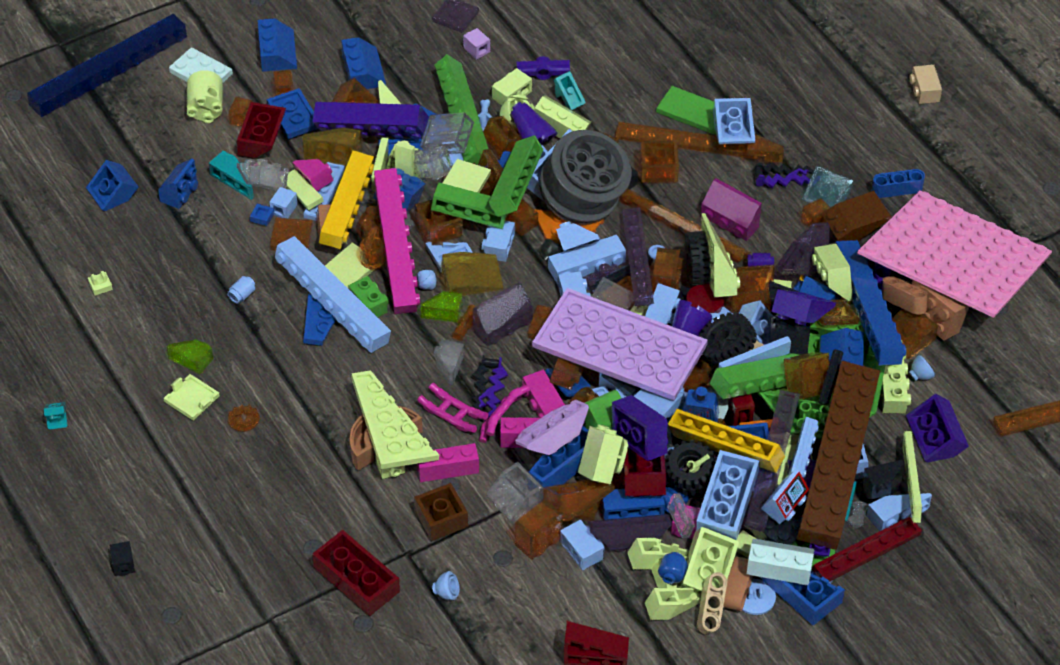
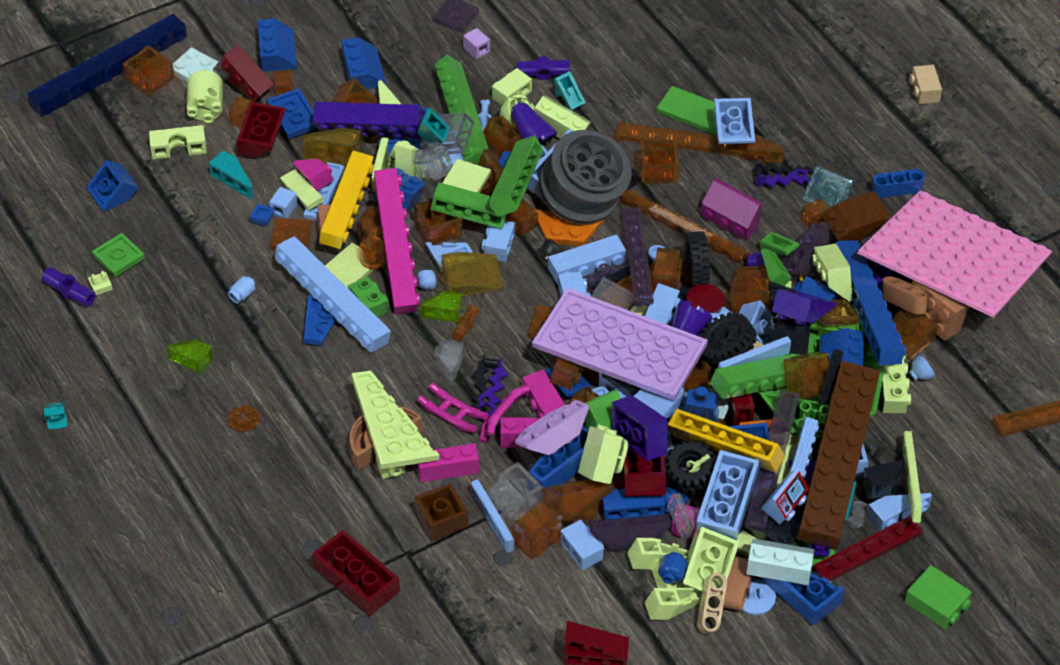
black brick [109,541,135,576] -> none
blue slope [158,159,198,209] -> none
yellowish green piece [164,374,220,421] -> none
clear slope [237,159,289,191] -> none
light blue brick [432,571,459,600] -> none
clear purple slope [473,282,533,347] -> none
light blue slope [556,221,601,251] -> none
yellowish green slope [701,213,740,297] -> none
dark purple slope [906,394,969,463] -> none
none -> dark purple piece [41,267,96,307]
none -> bright green plate [92,233,145,277]
none -> clear orange brick [122,45,175,96]
none -> yellowish green arch [149,125,207,159]
none -> dark red wedge [213,44,274,102]
none -> teal slope [418,108,450,143]
none -> light blue tile [471,479,514,553]
none -> bright green slope [759,232,799,256]
none -> bright green slope [761,248,792,286]
none -> bright green brick [905,565,972,630]

